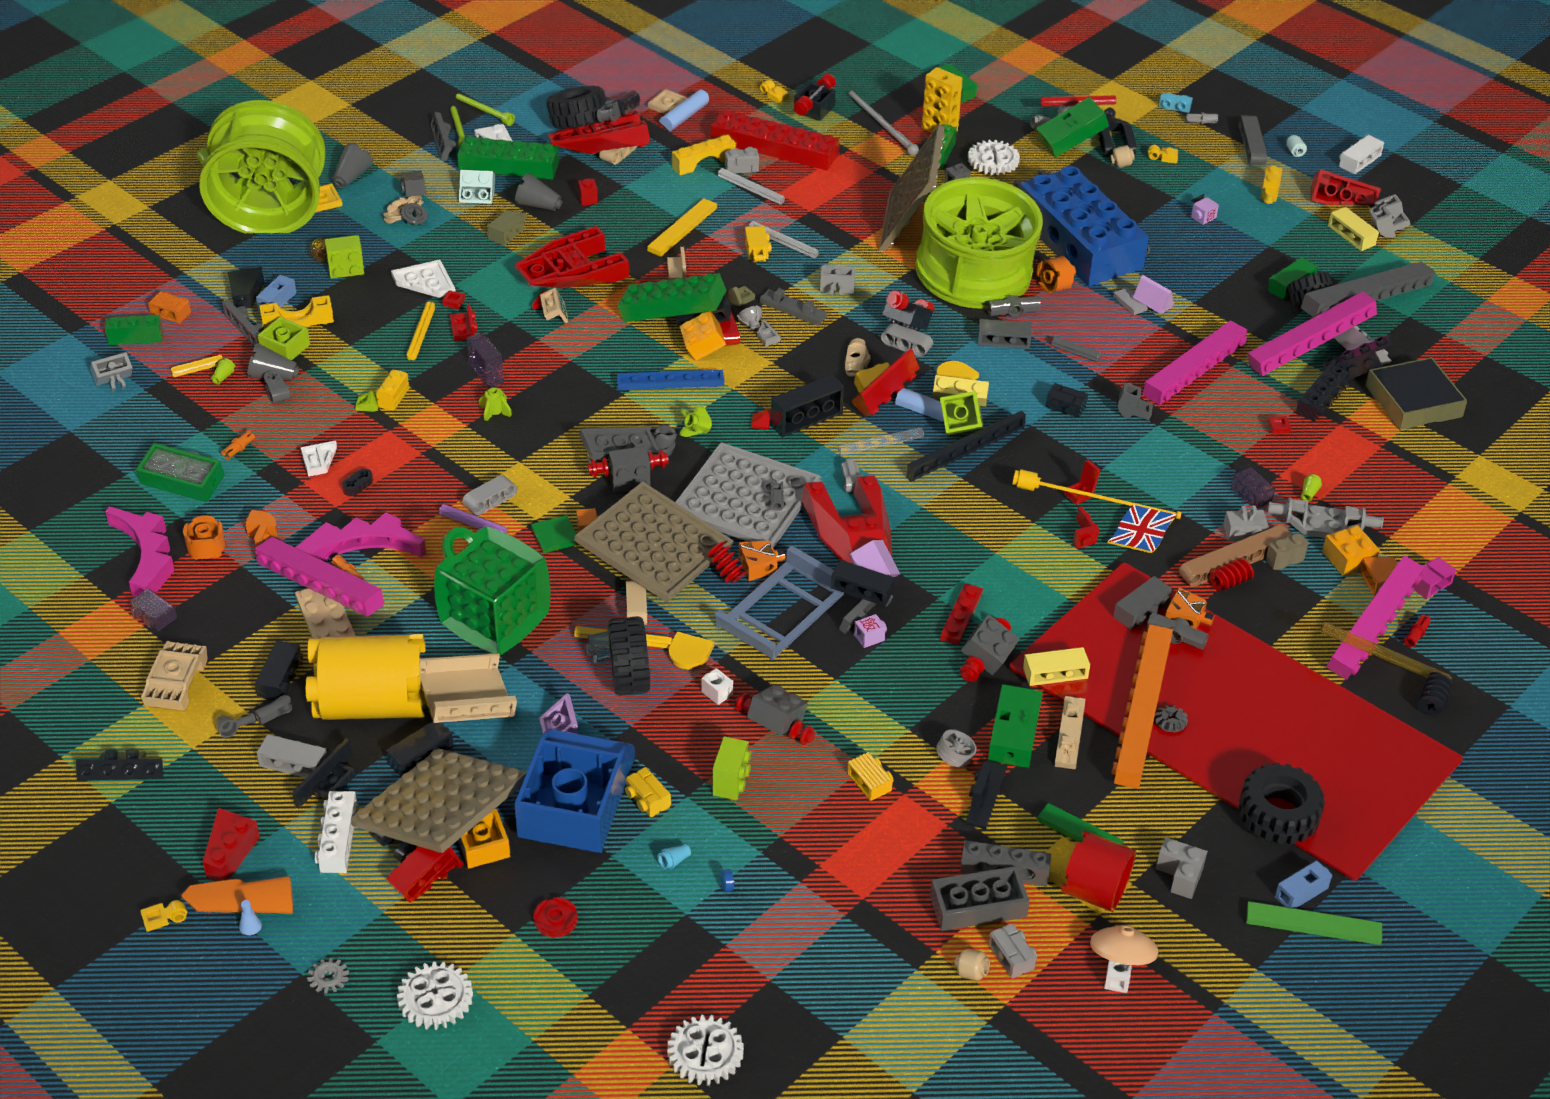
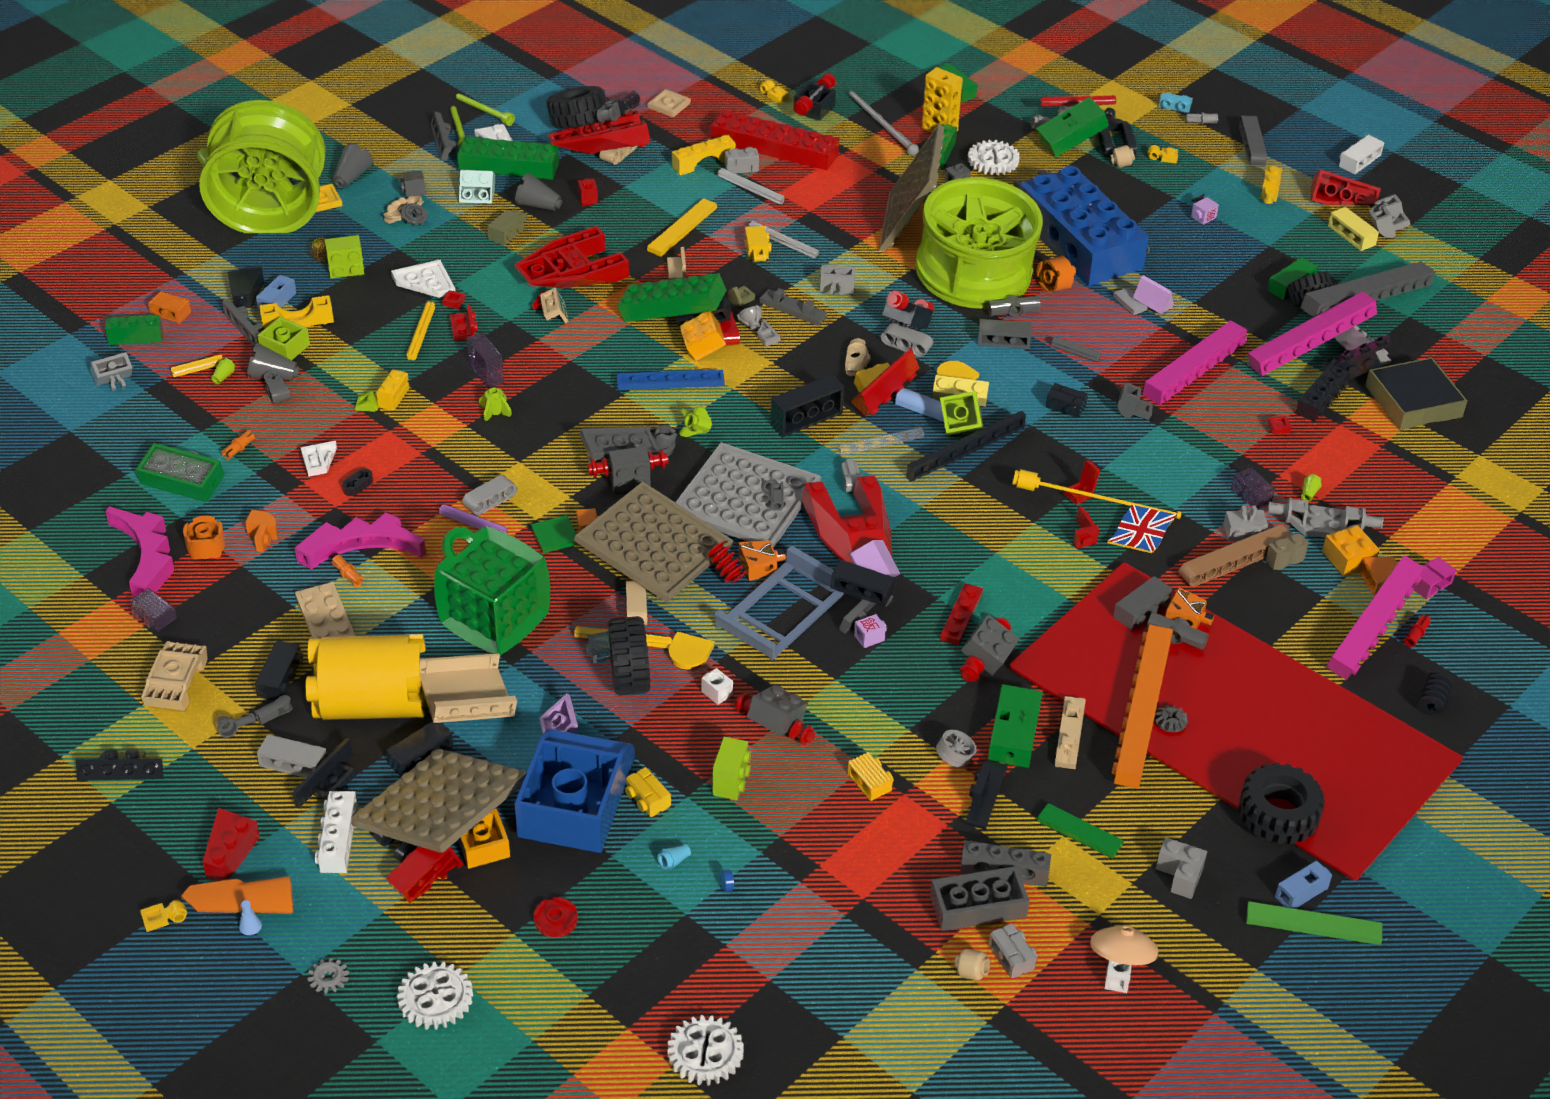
dark pink brick [255,537,384,617] -> none
light blue brick [659,90,709,132] -> none
red slope [751,409,771,430] -> none
light yellow brick [1023,647,1090,686] -> none
red brick [1061,831,1136,912] -> none
red piece [1209,558,1254,592] -> none
light aqua brick [1287,135,1307,157] -> none
clear yellow axle [1320,622,1452,679] -> none

